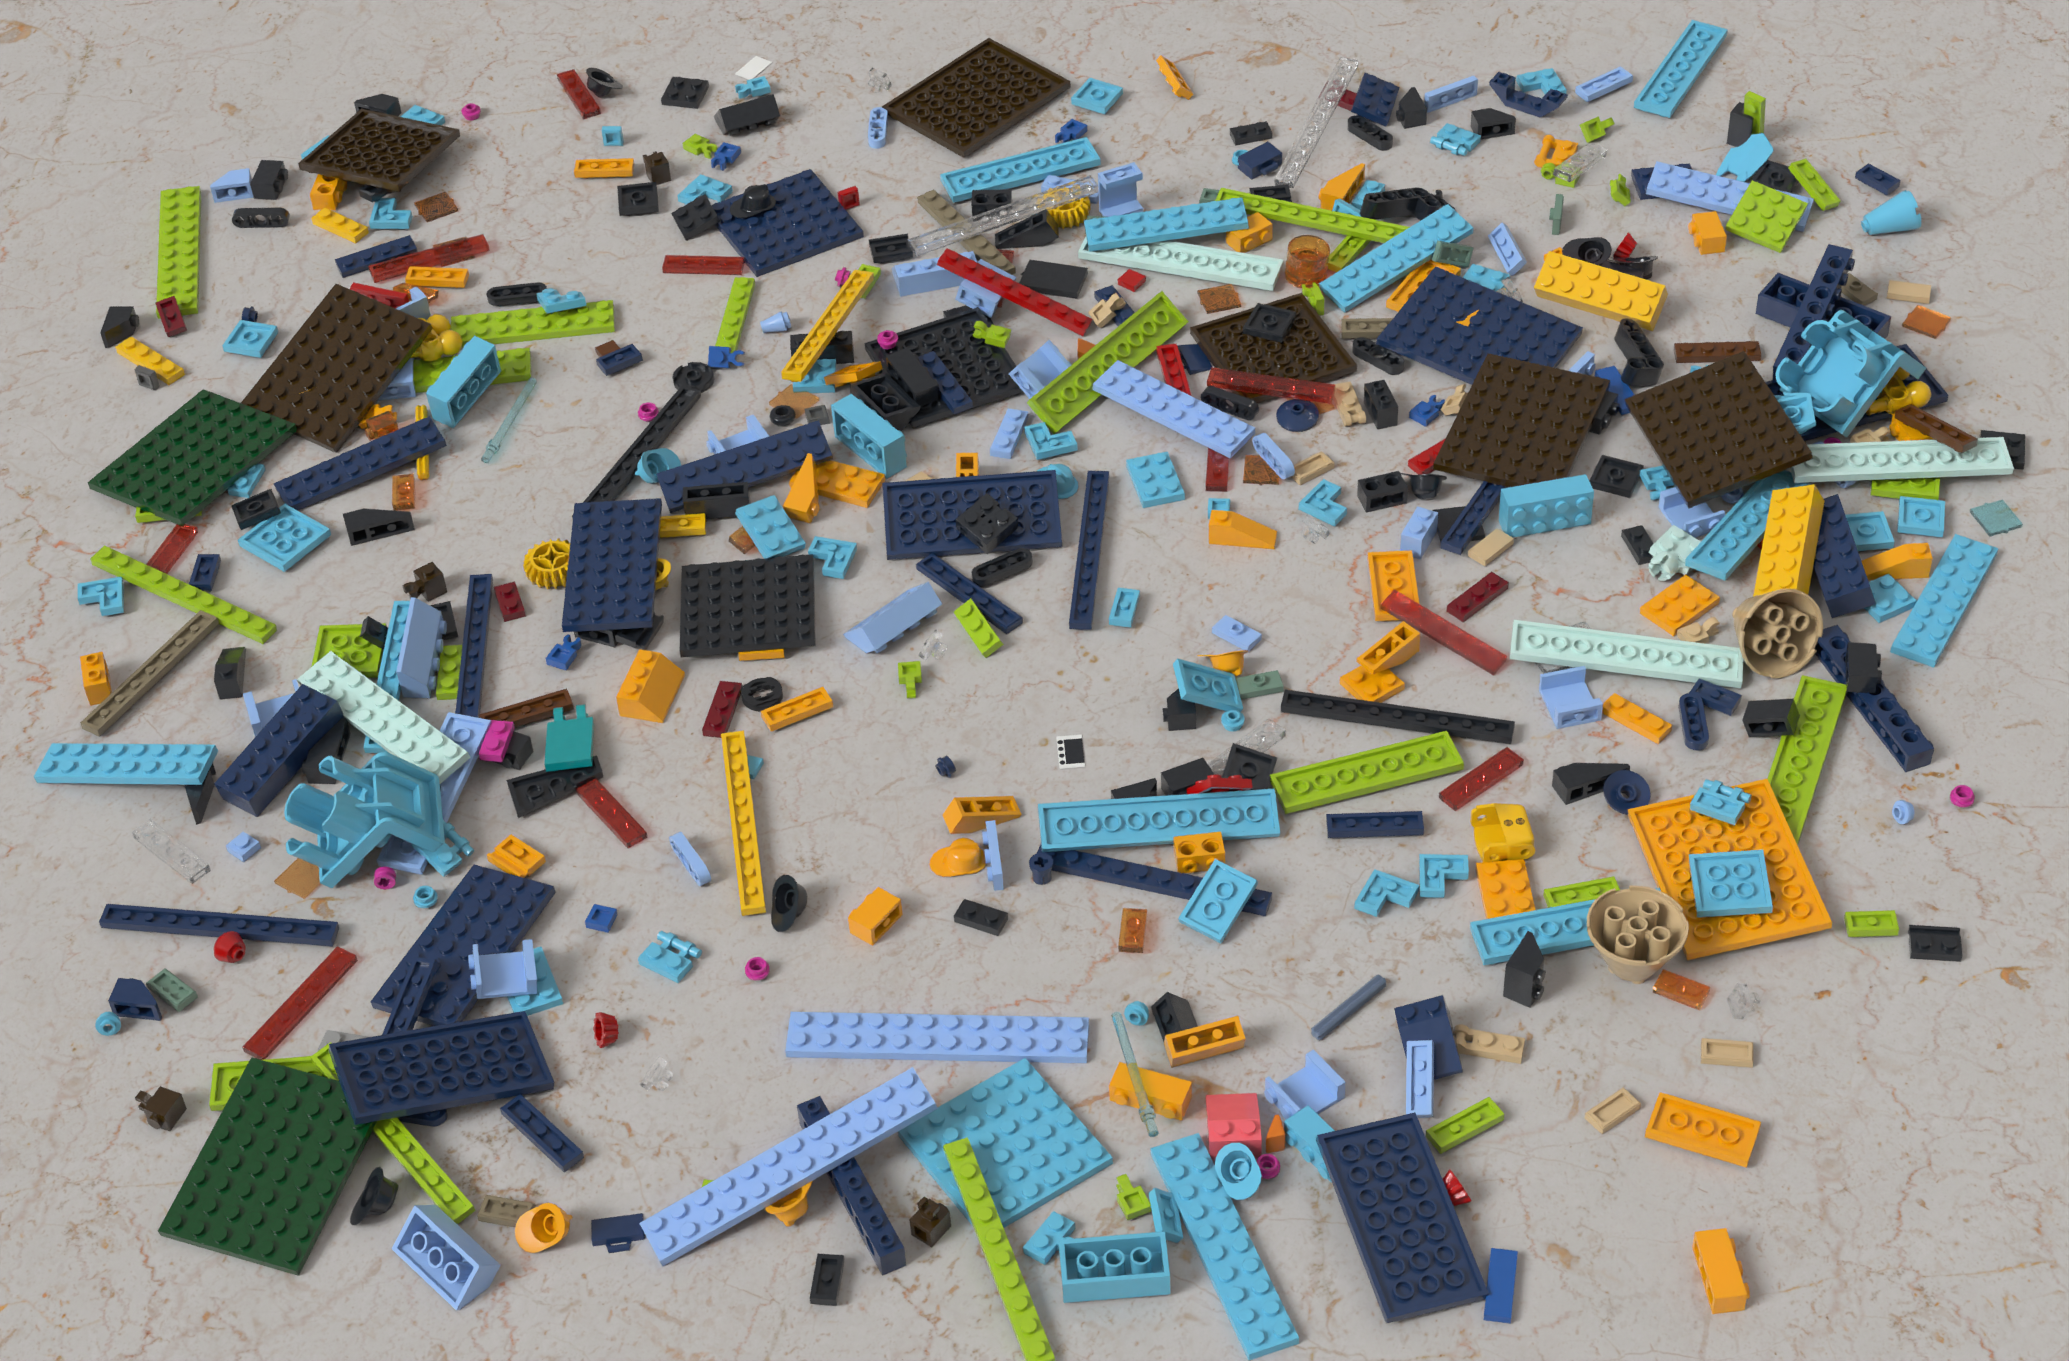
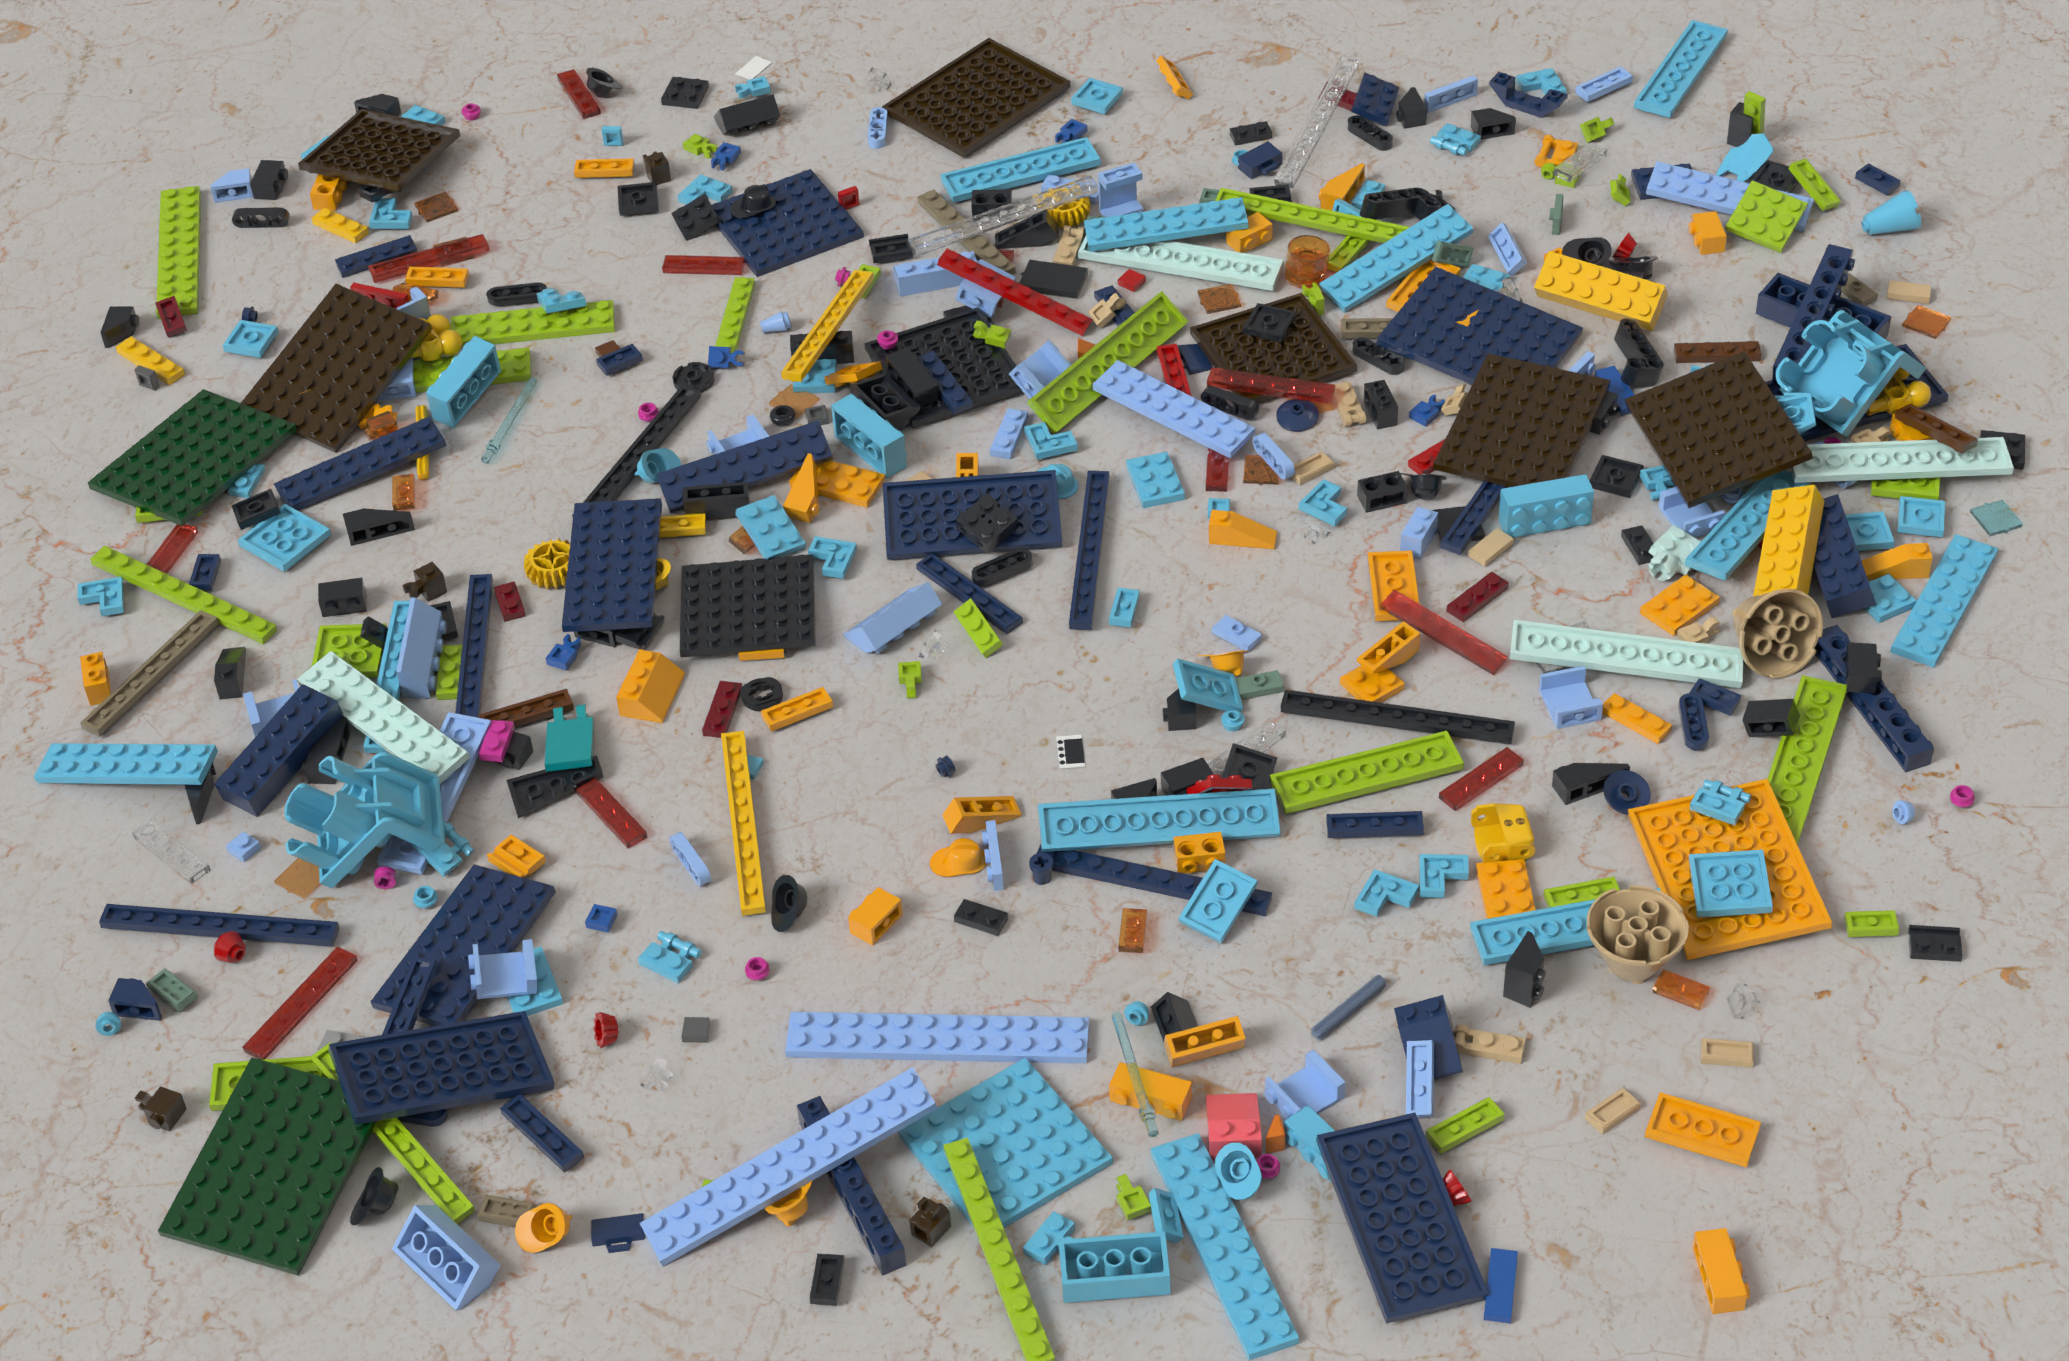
none -> black brick [318,578,367,617]
none -> dark grey tile [681,1017,710,1043]
none -> tan plate [1052,225,1085,266]

